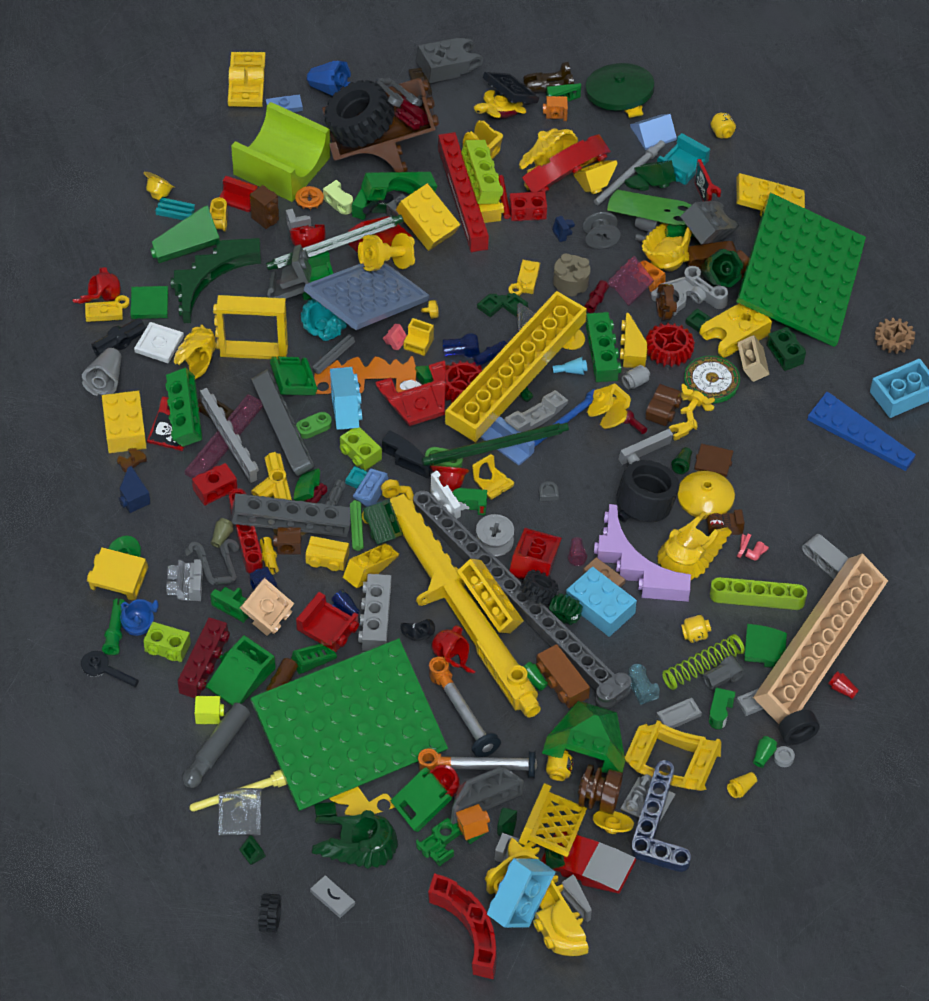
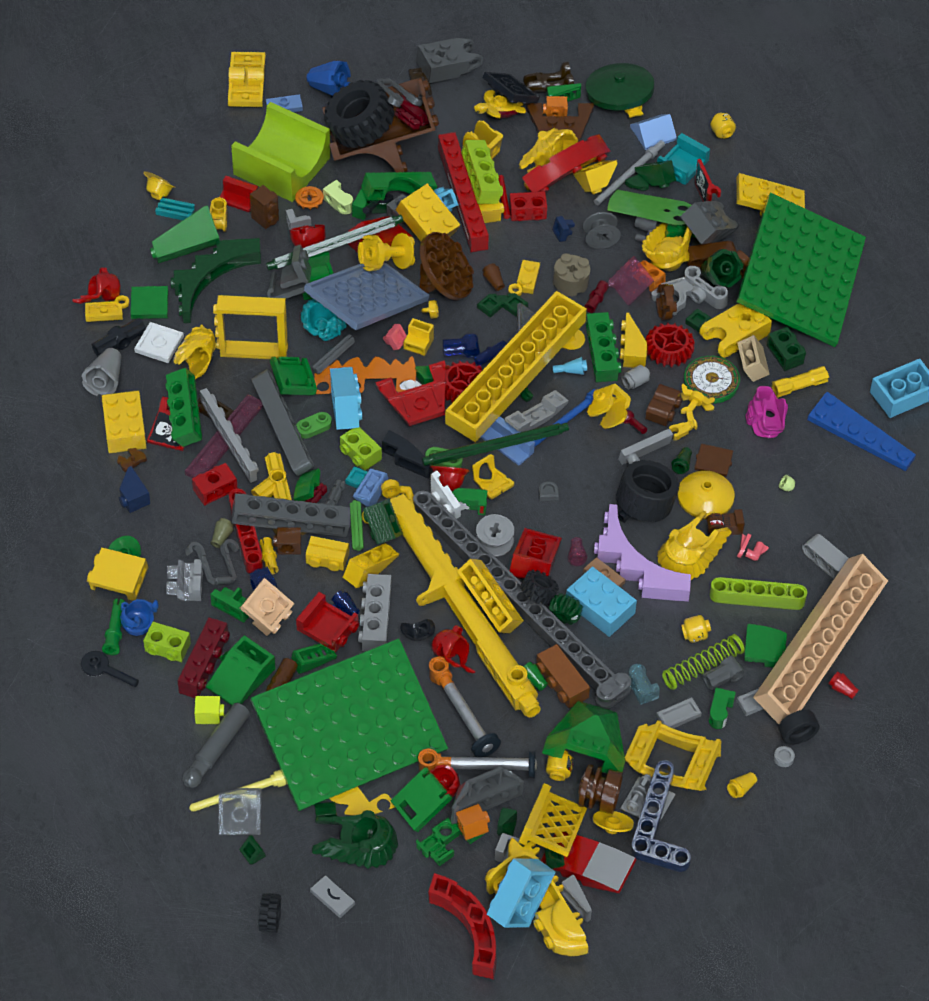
green cone [753,736,778,768] -> none
medium nougat gear [875,318,915,354] -> none
none -> reddish brown bracket [420,232,474,300]
none -> medium azure brick [434,187,458,211]
none -> reddish brown cone [483,263,505,291]
none -> reddish brown wing [526,103,594,142]
none -> dark pink piece [745,386,788,438]
none -> yellow axle [771,366,829,397]
none -> yellowish green hinge [779,475,795,492]

